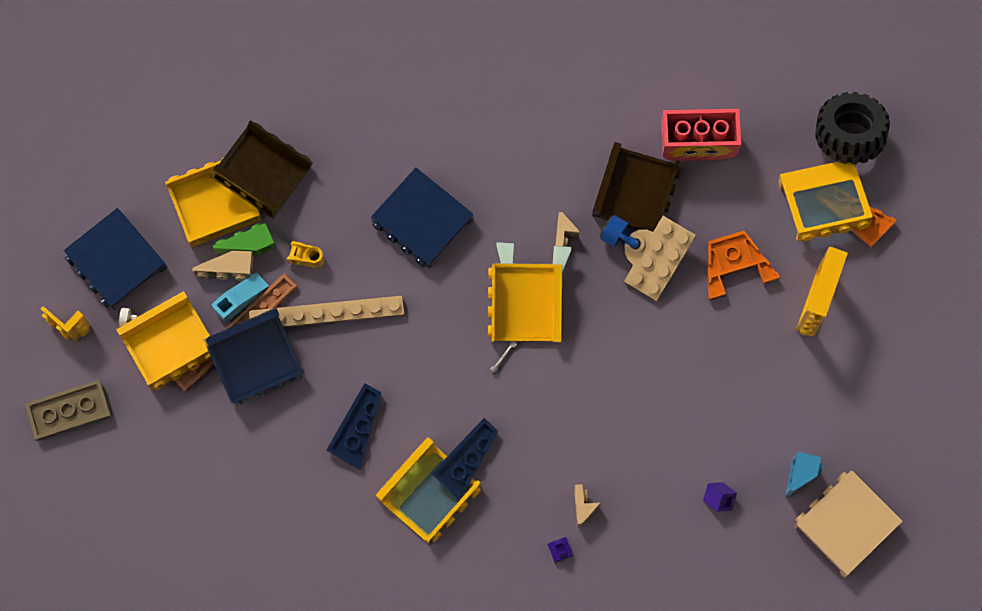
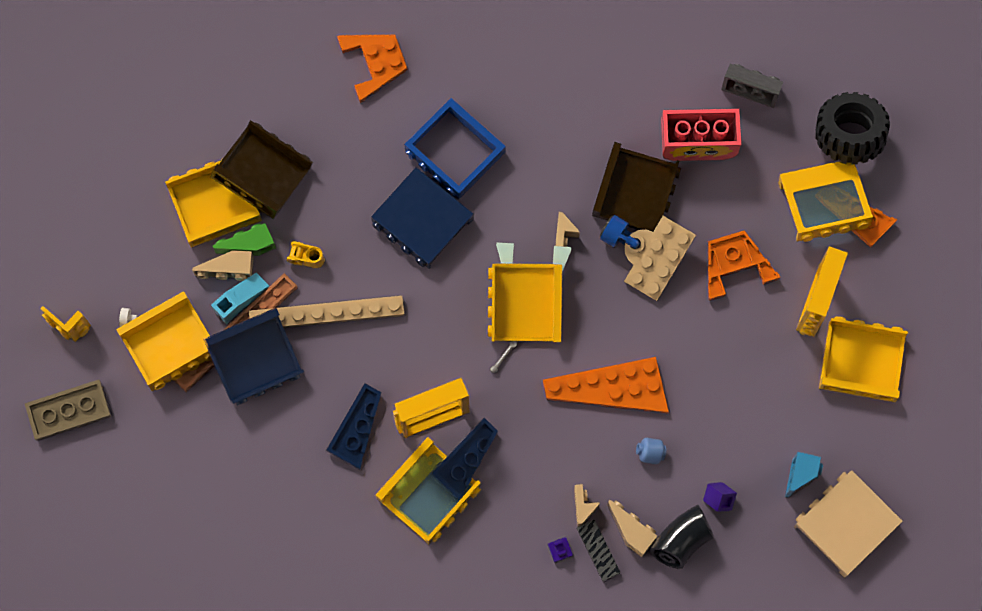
dark blue panel [63,207,168,311] -> none
none -> orange wing [337,35,407,103]
none -> yellow window [393,378,470,438]
none -> blue window [404,98,506,199]
none -> orange wing [543,357,669,414]
none -> tile [577,520,621,582]
none -> tan slope [607,500,657,557]
none -> medium blue head [636,437,666,464]
none -> black brick [650,505,714,569]
none -> dark grey slope [721,64,783,108]
none -> yellow panel [819,316,908,402]

